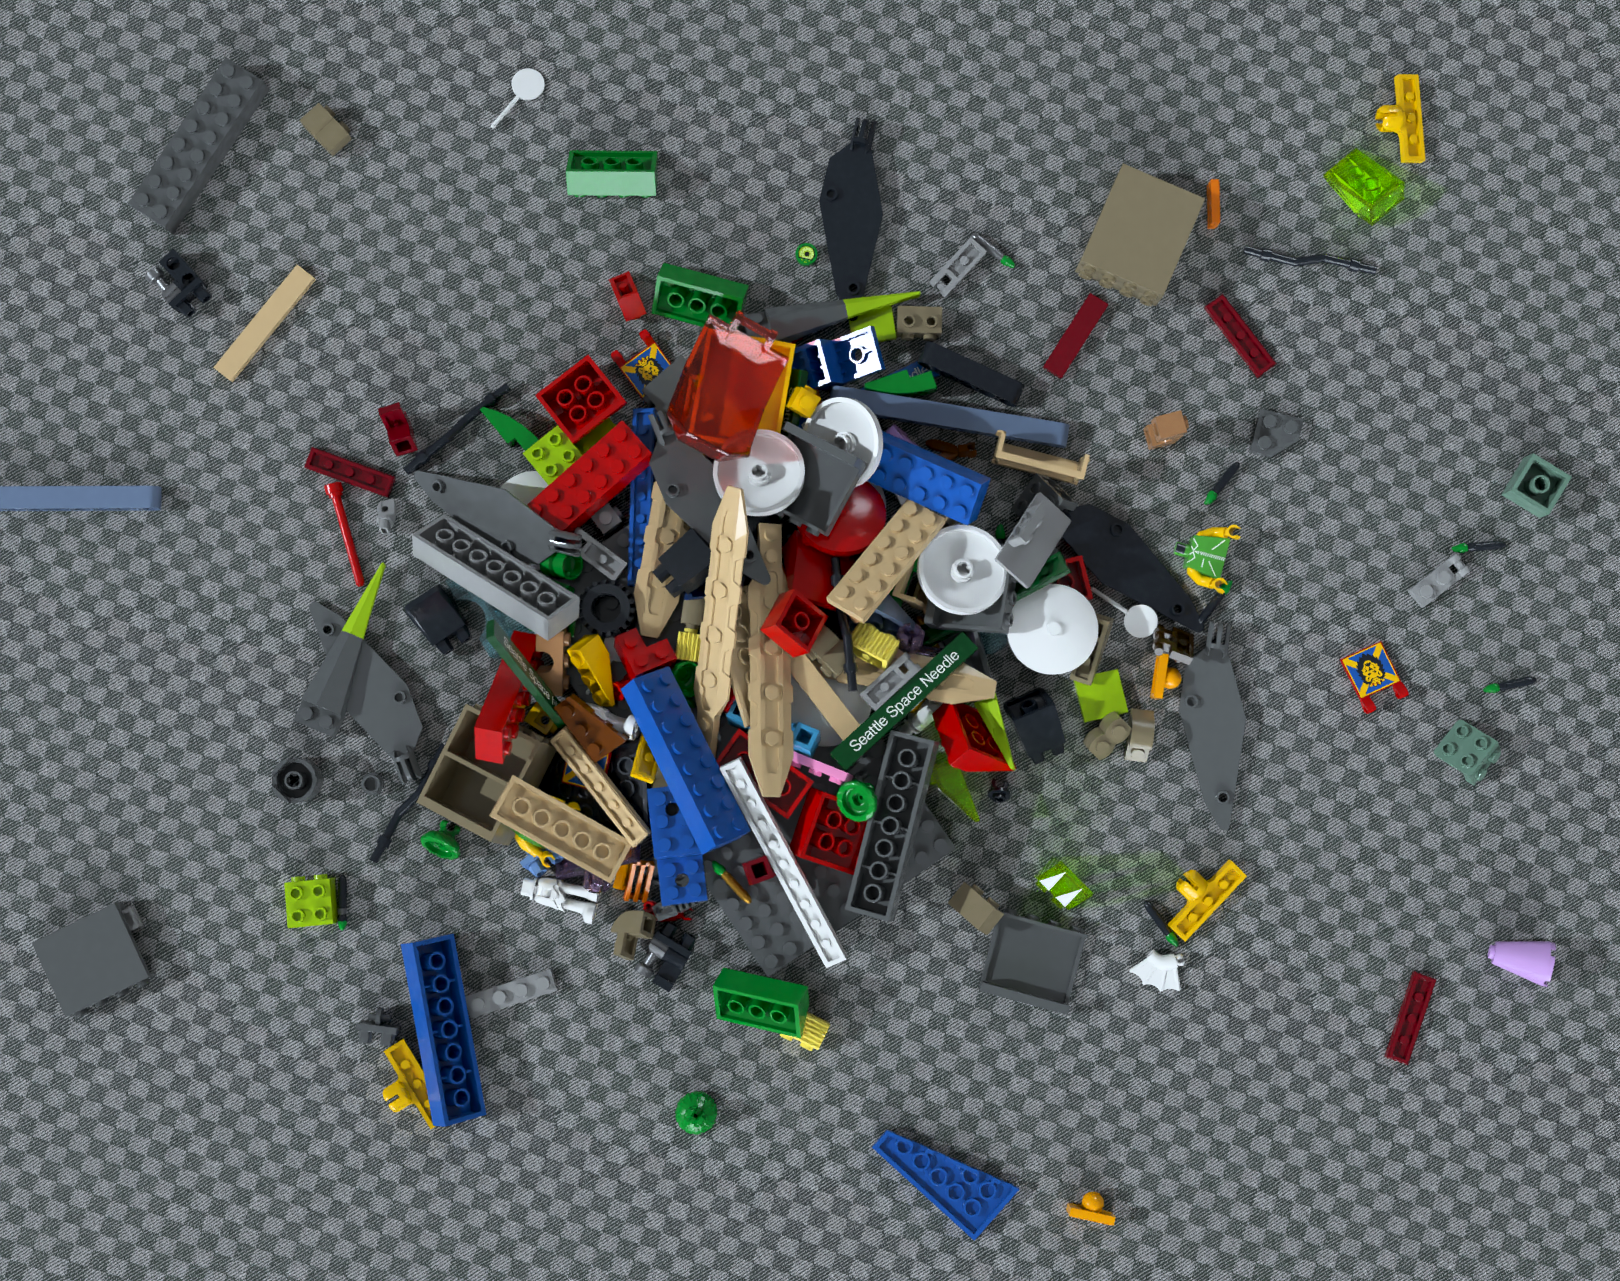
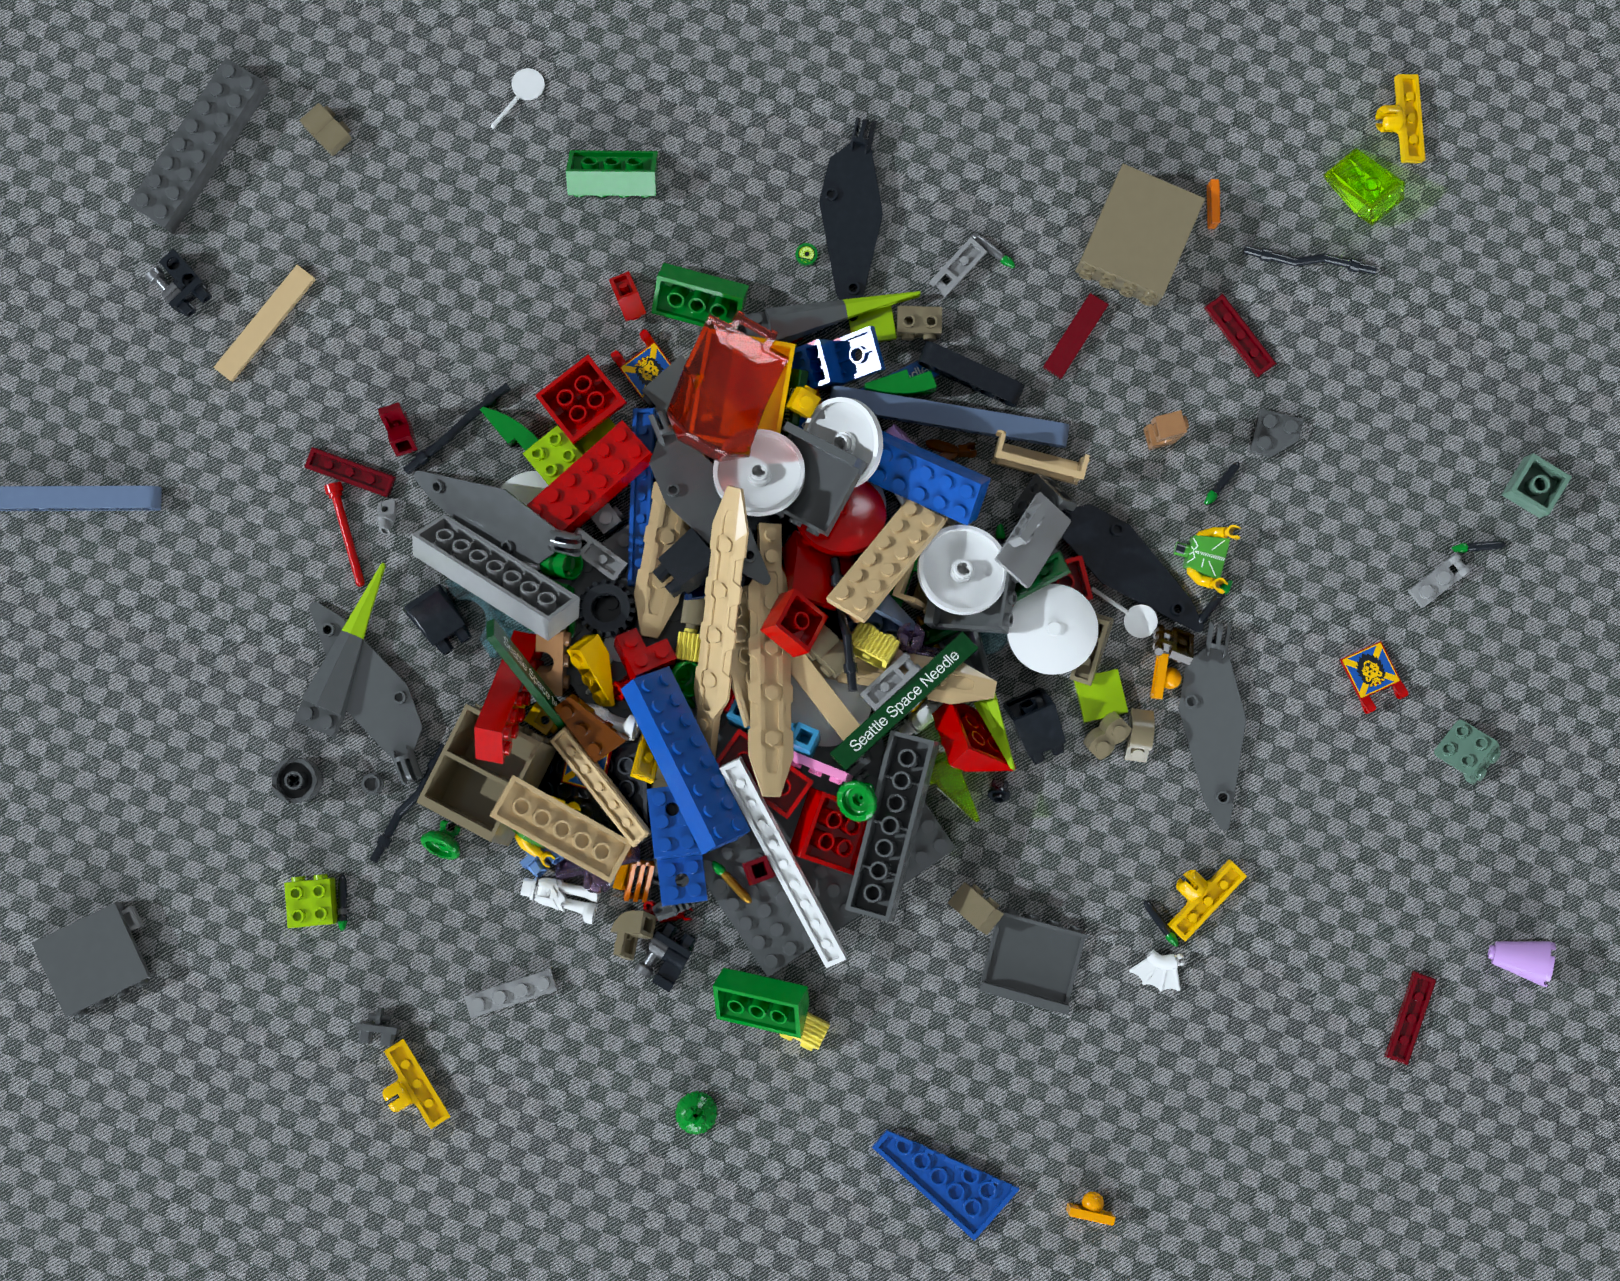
blue brick [401,934,486,1127] -> none
clear neon green slope [1034,858,1094,910] -> none
black piece [1483,676,1537,693] -> none

